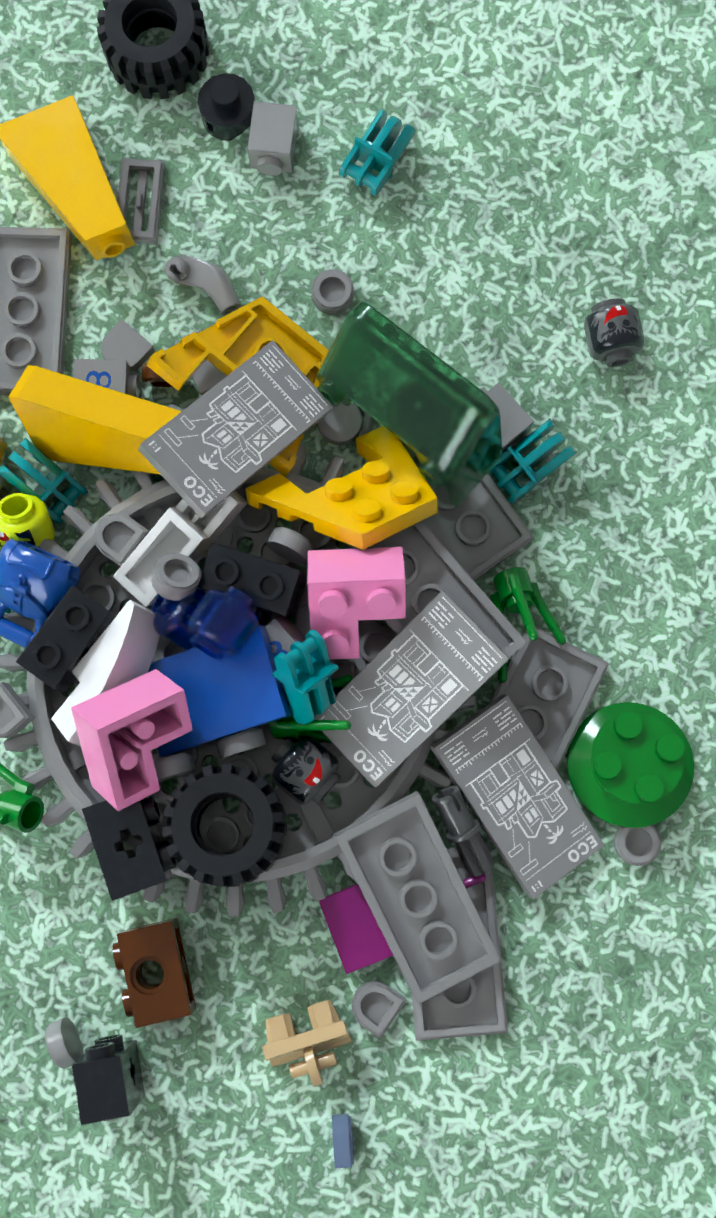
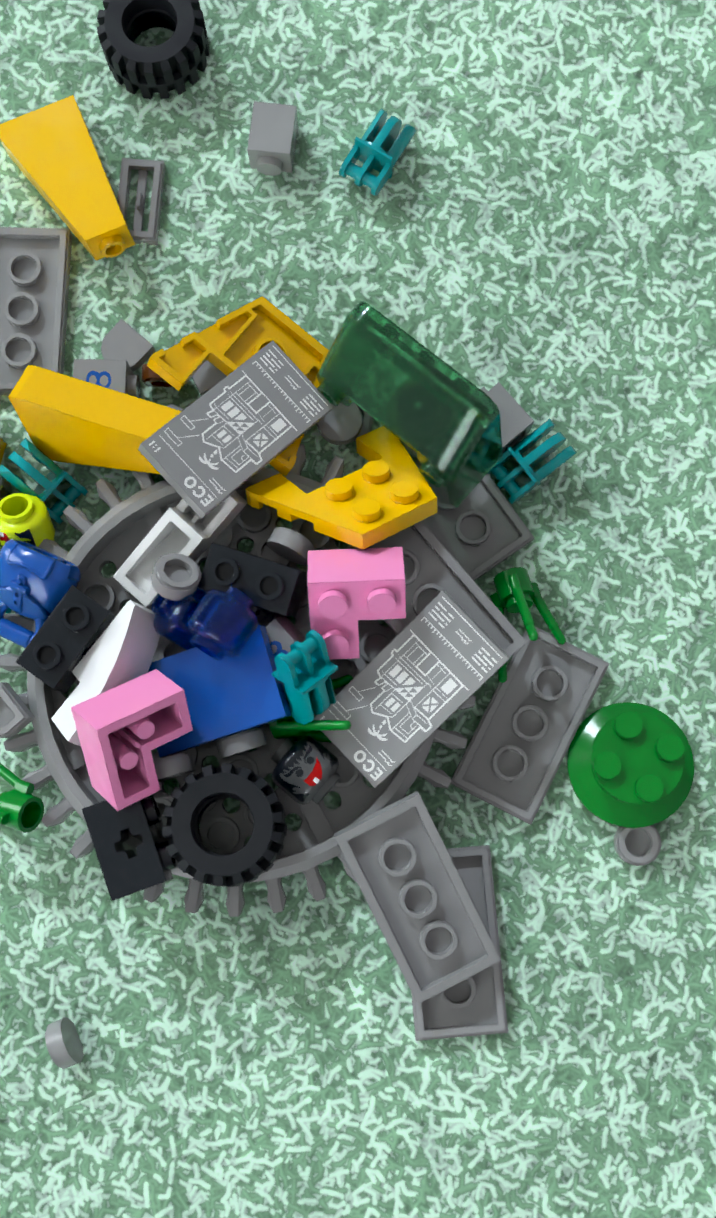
black brick [72,1034,145,1125] -> none
light grey tile [94,513,149,567] -> none
reddish brown brick [113,917,197,1028] -> none
light grey arm [165,255,241,315] -> none
black piece [198,73,255,141] -> none
tan hips [262,1000,352,1087] -> none
light grey tile [311,269,354,315] -> none
magenta piece [319,874,486,974] -> none
sand blue tile [332,1113,354,1169] -> none
light grey tile [352,980,407,1039] -> none
light grey tile [430,694,604,900] -> none
dark grey axle [432,785,493,877] -> none
head [584,298,644,367] -> none

